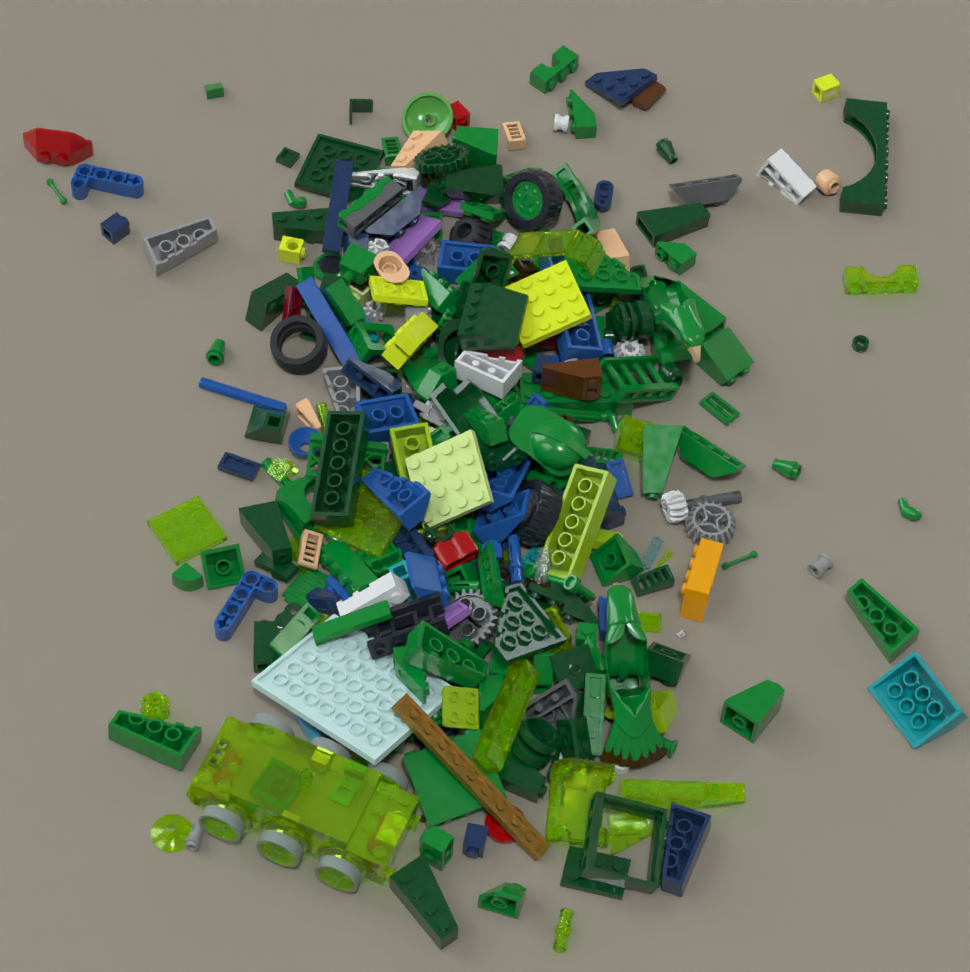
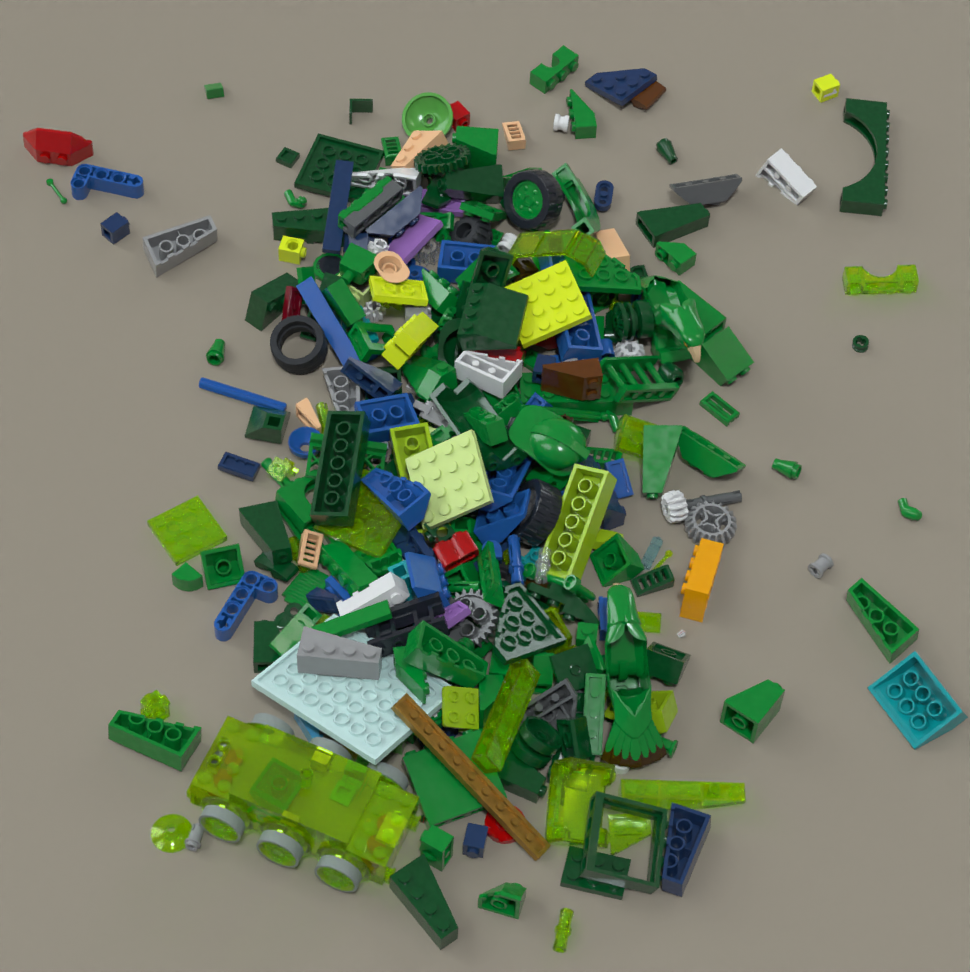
green hinge [721,551,758,570] -> none
light nougat head [815,169,841,195] -> none
none -> light grey wedge [297,626,382,680]
none -> green plate [435,212,454,245]

